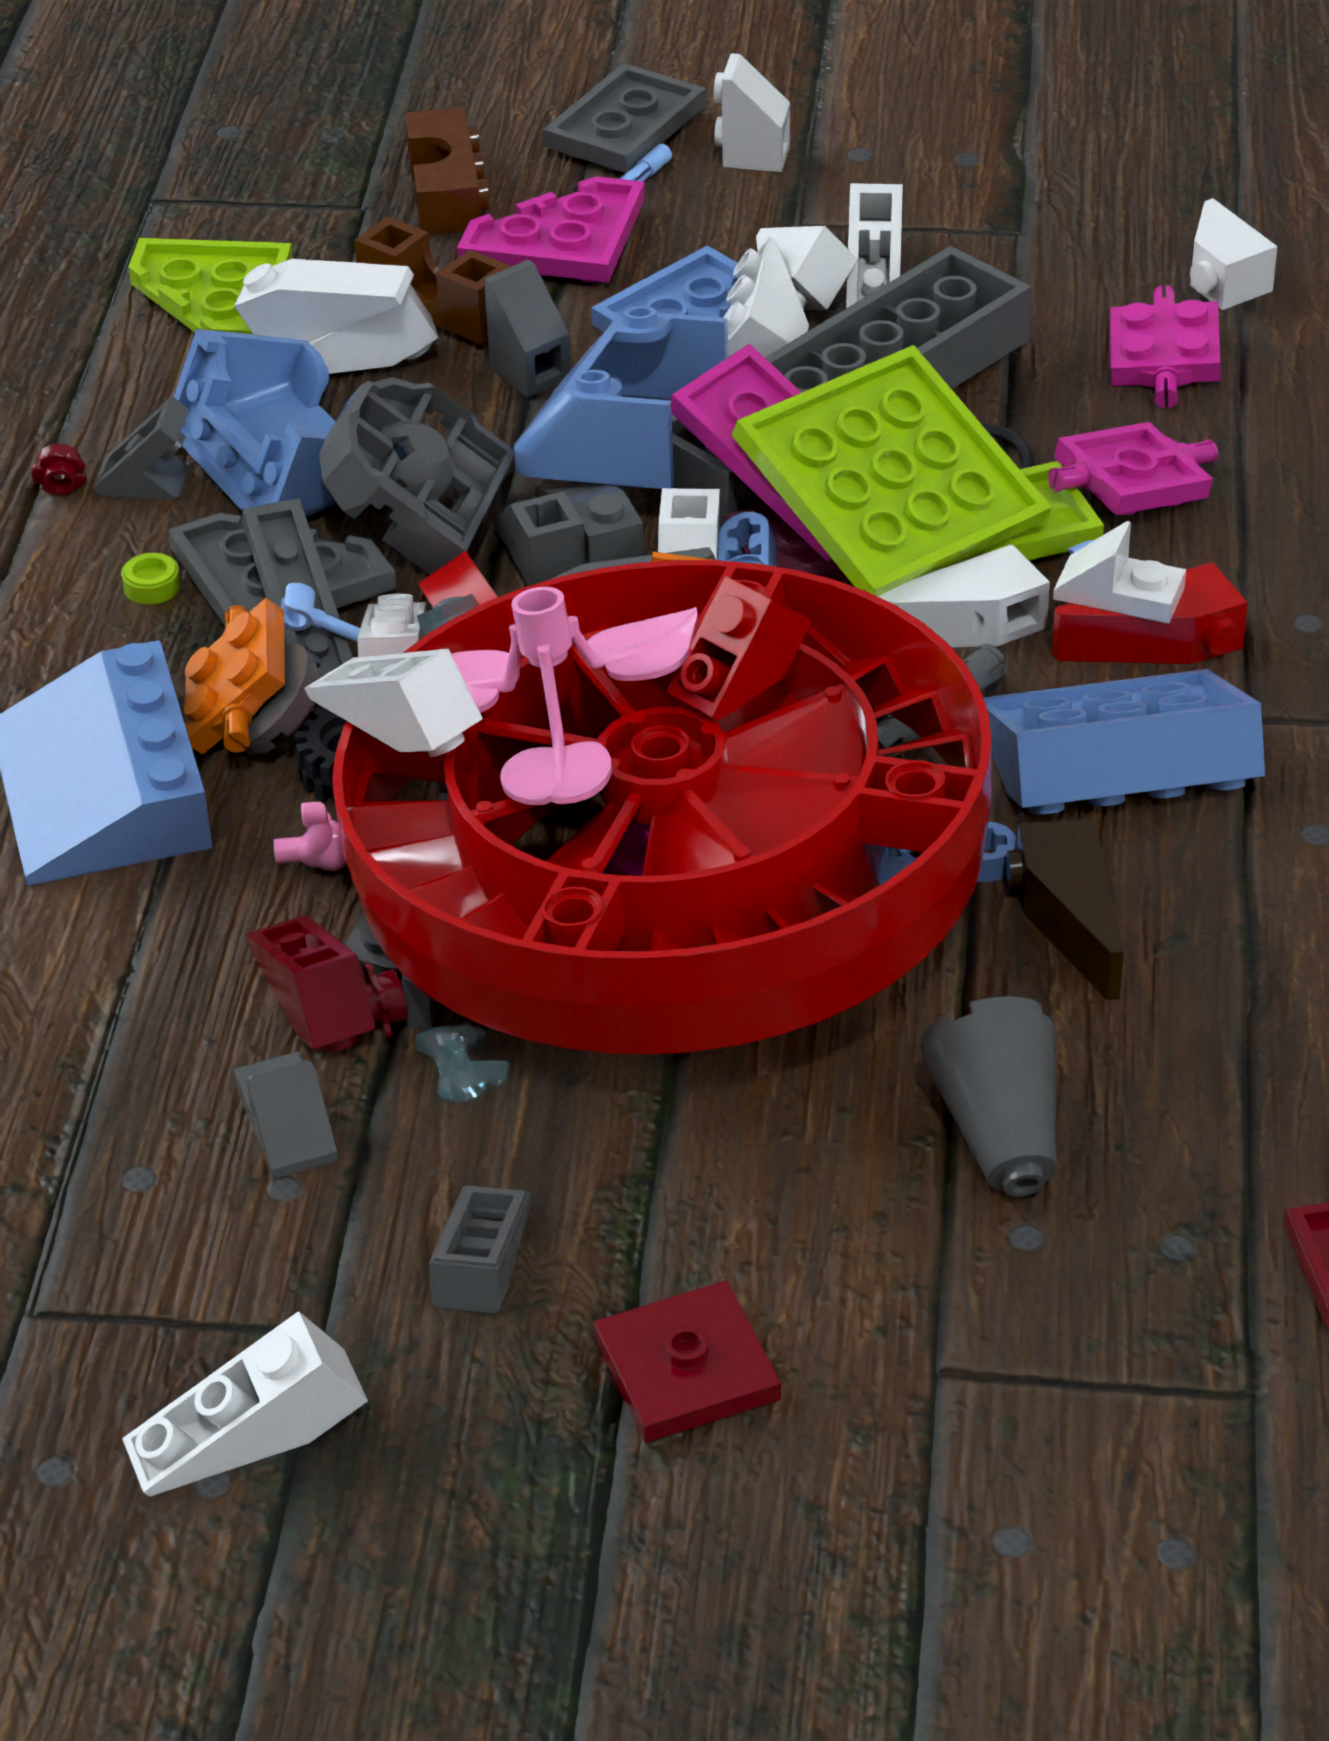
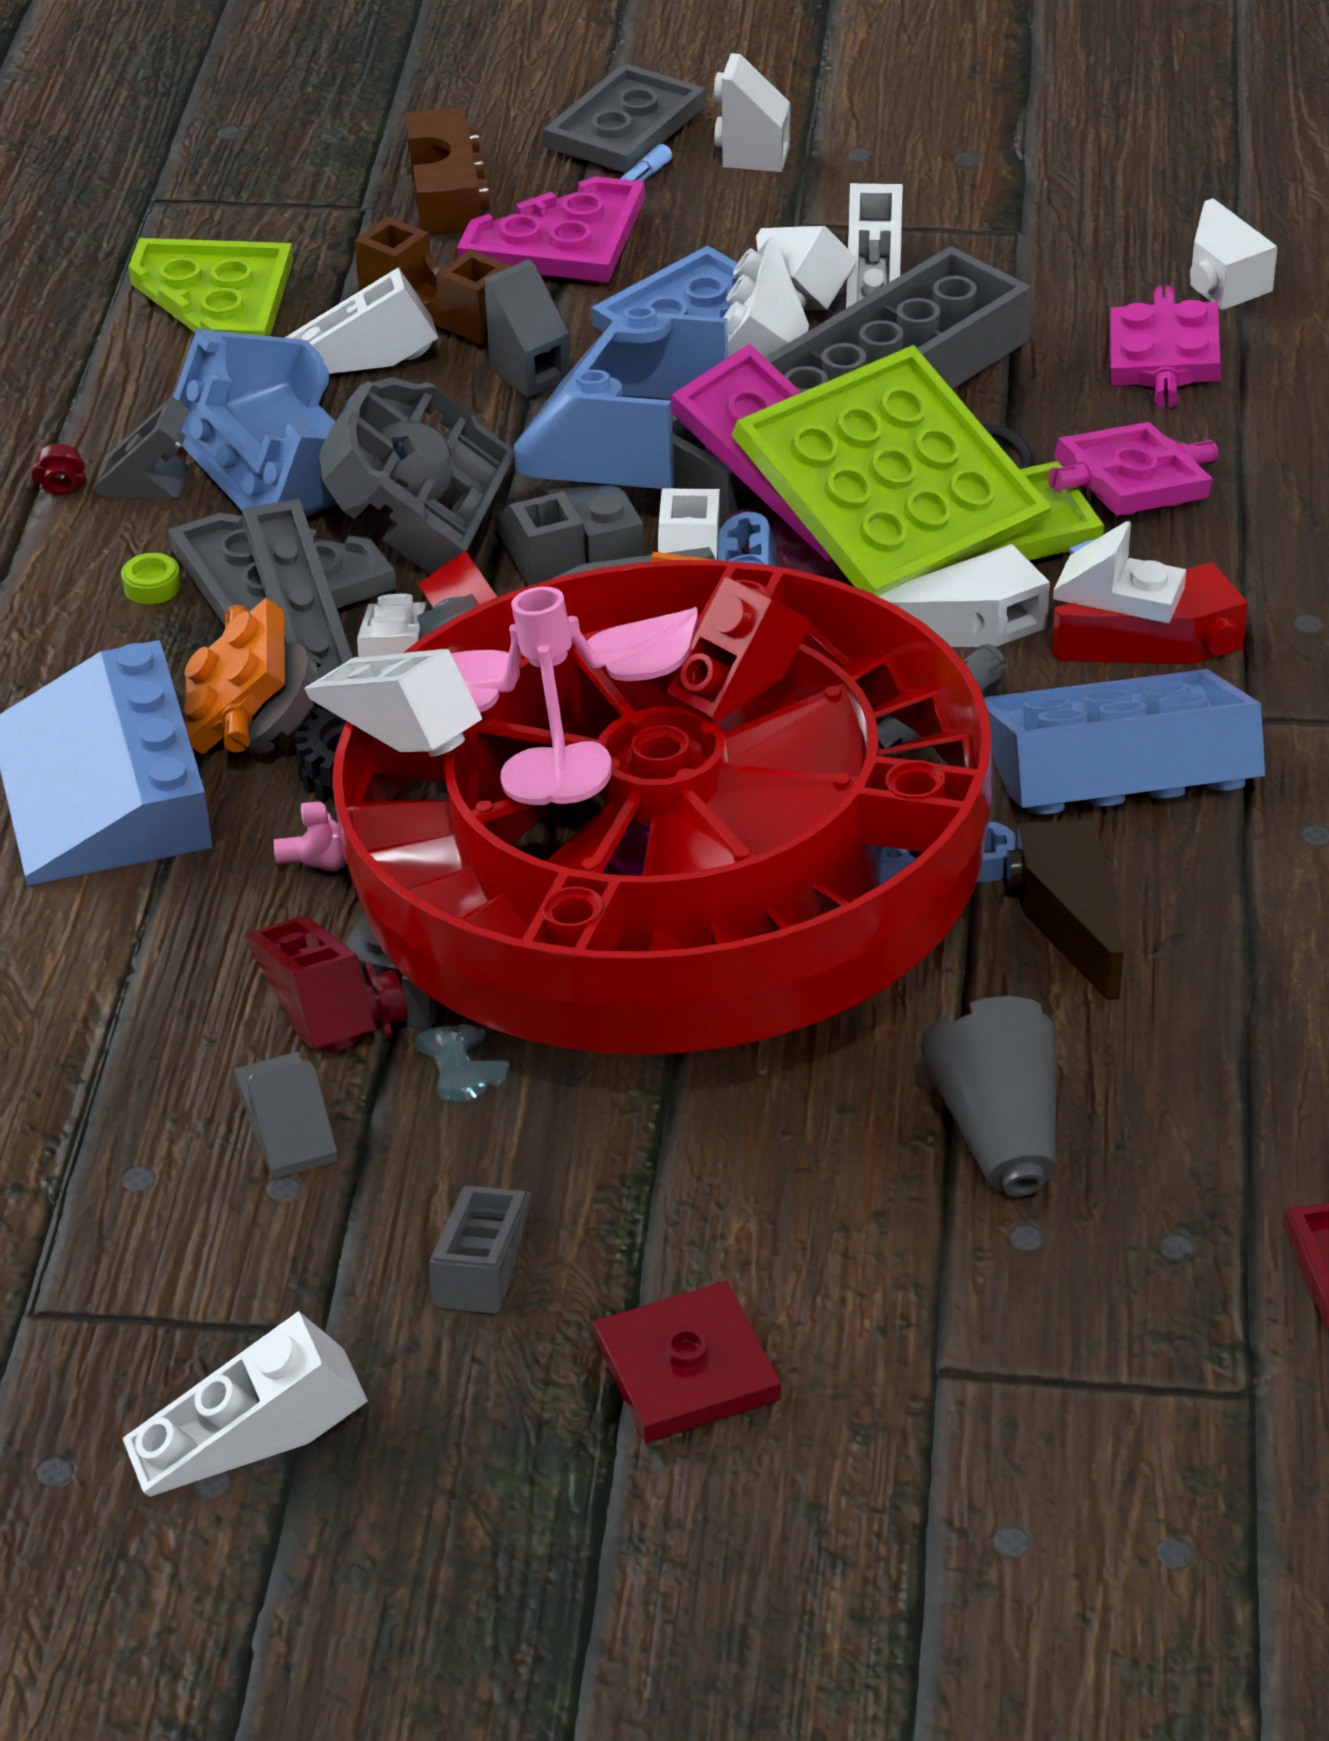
white slope [234,259,414,341] -> none
light blue hand [281,583,360,642] -> none

